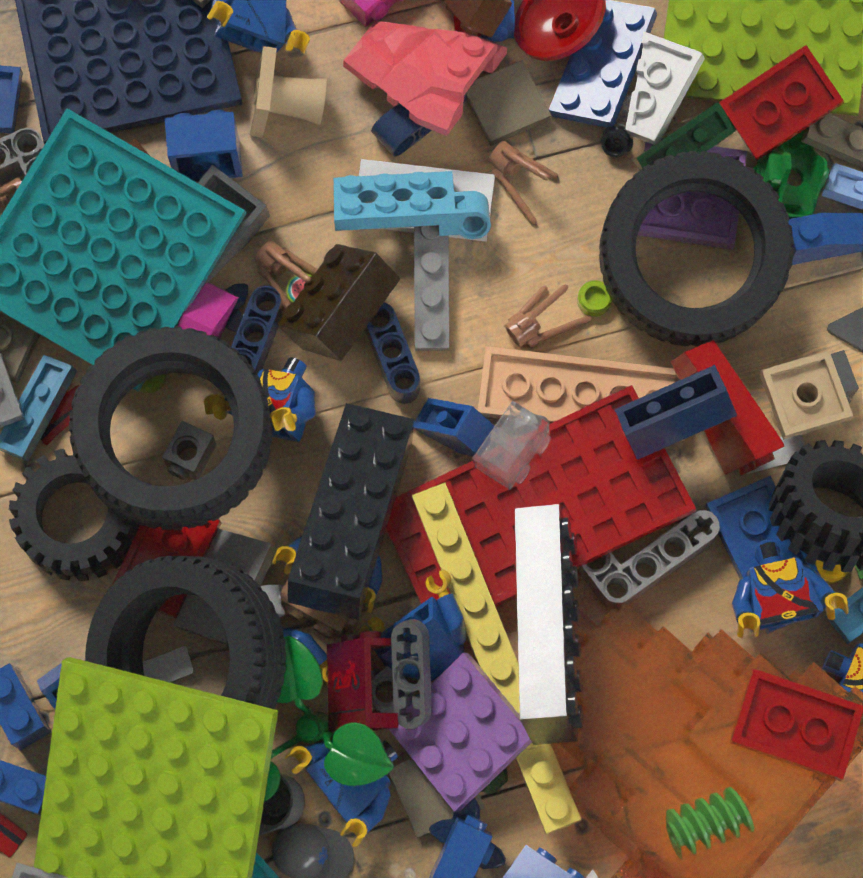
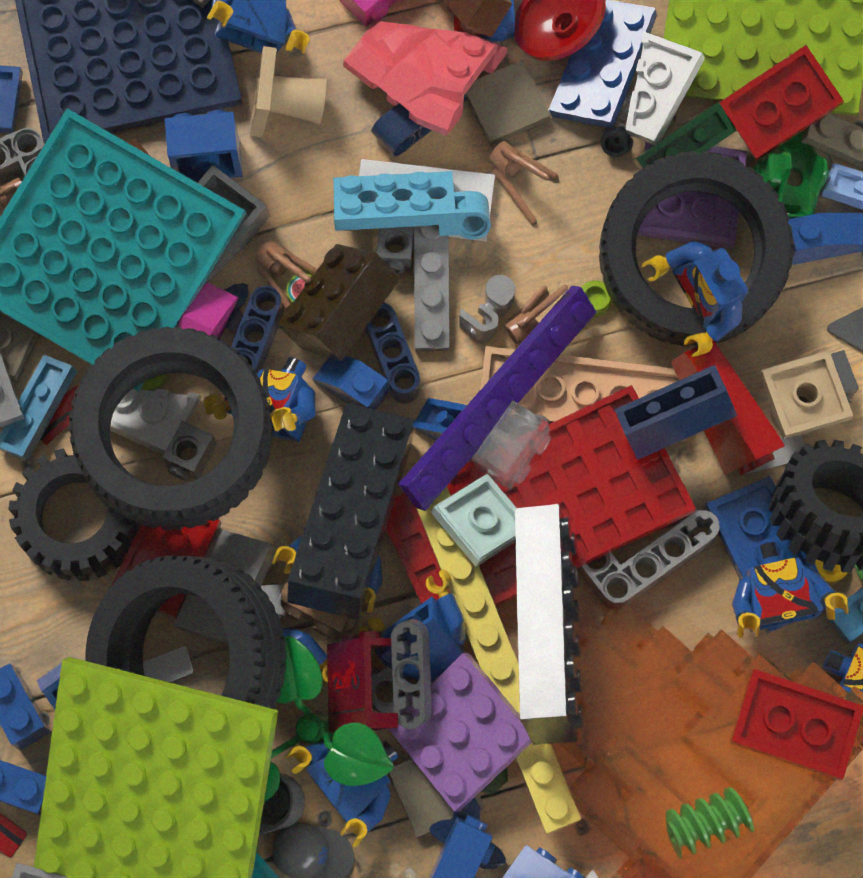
none -> white wing [110,389,201,455]
none -> blue slope [313,356,389,410]
none -> dark grey brick [377,227,414,275]
none -> dark purple plate [399,286,597,511]
none -> light aqua plate [431,474,516,567]
none -> light grey leg [459,275,515,342]
none -> blue torso [641,242,748,357]

